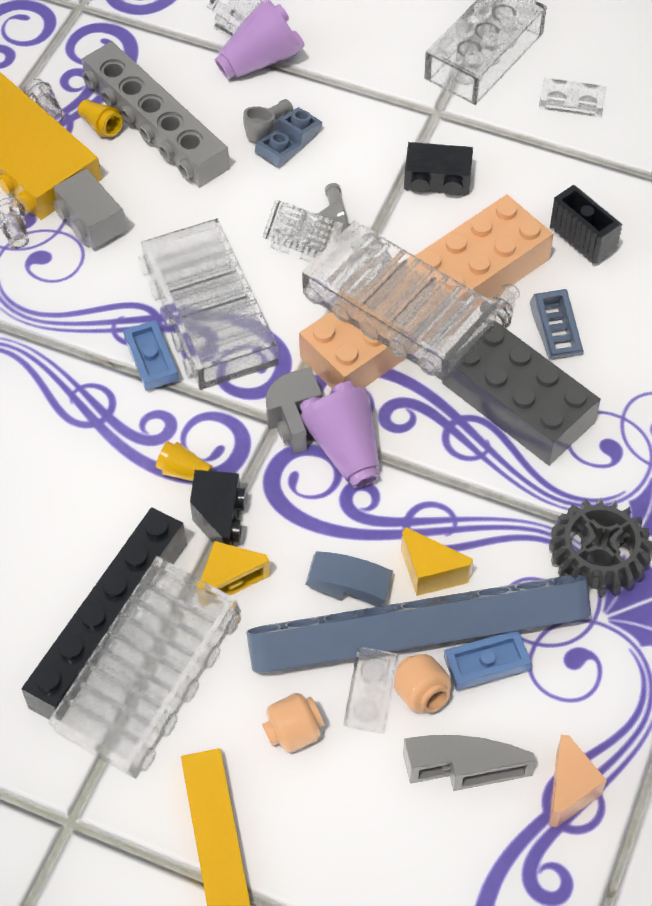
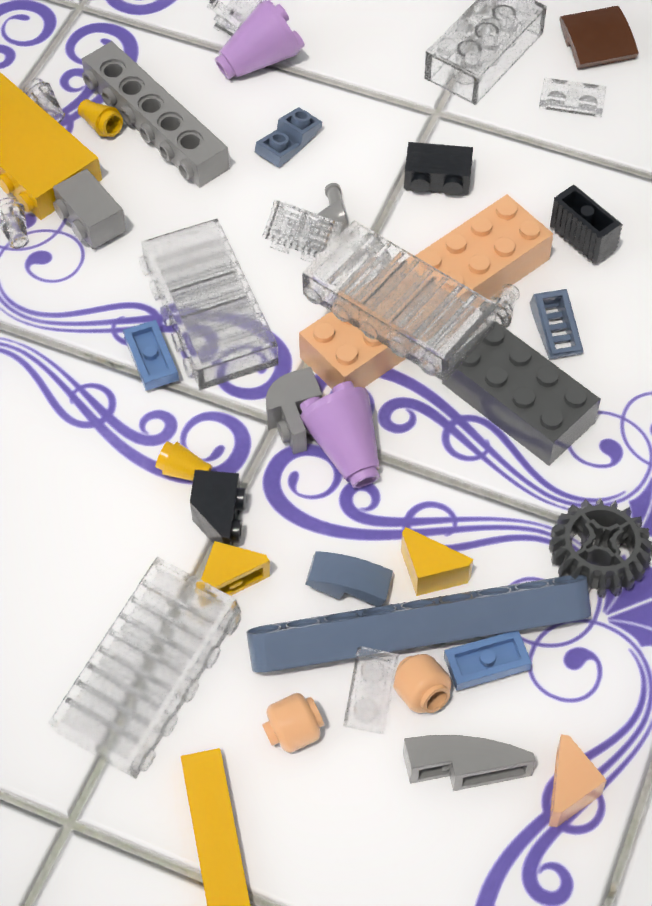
black arch [21,507,187,726] -> none
light grey bar [243,99,293,142] -> none
none -> reddish brown slope [559,6,639,70]

